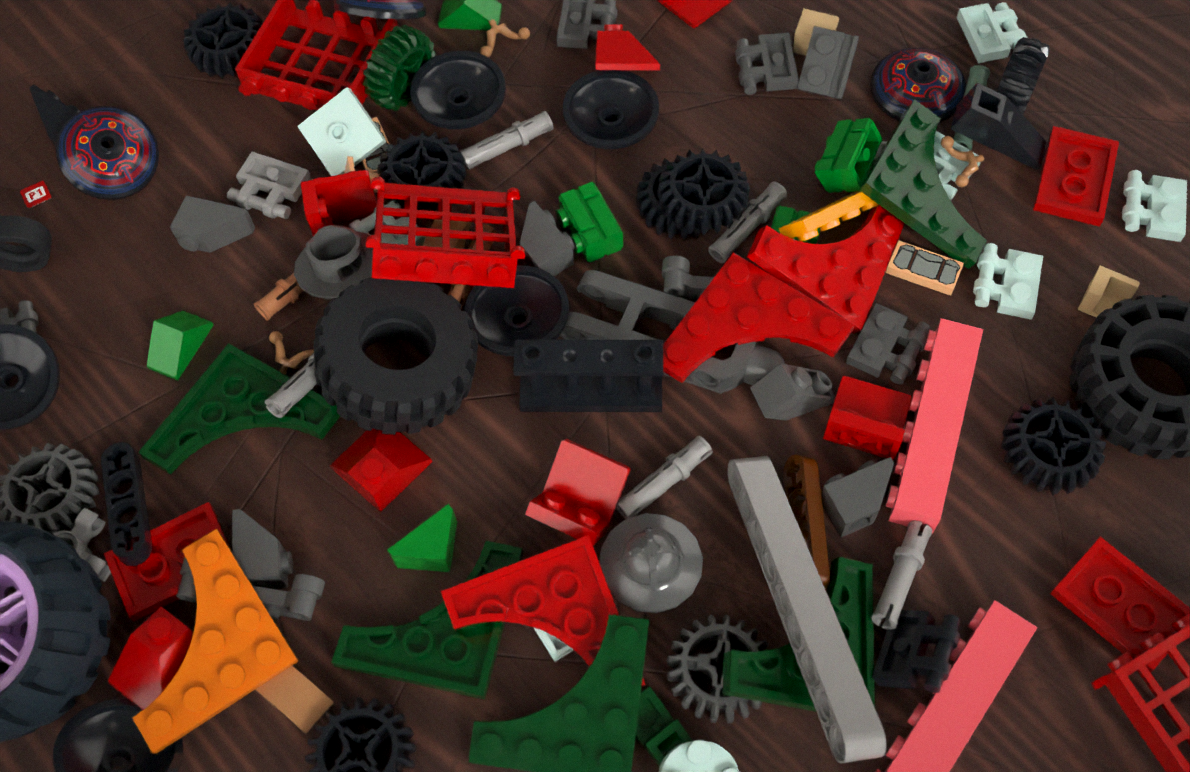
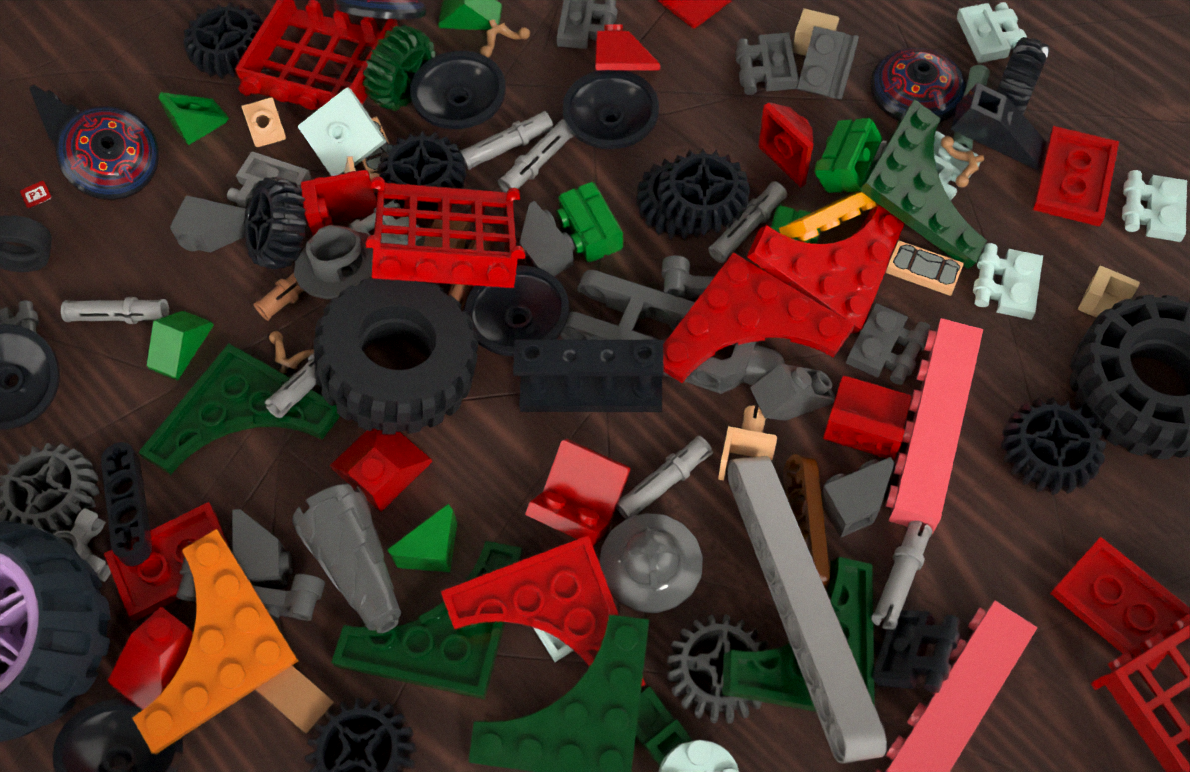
none -> light grey pin [61,297,169,324]
none -> green slope [158,92,229,145]
none -> light nougat bracket [242,97,286,147]
none -> black gear [244,177,307,269]
none -> dark grey cone [292,484,401,633]
none -> light grey pin [498,119,574,192]
none -> light nougat bracket [718,405,777,481]
none -> red slope [758,102,813,187]

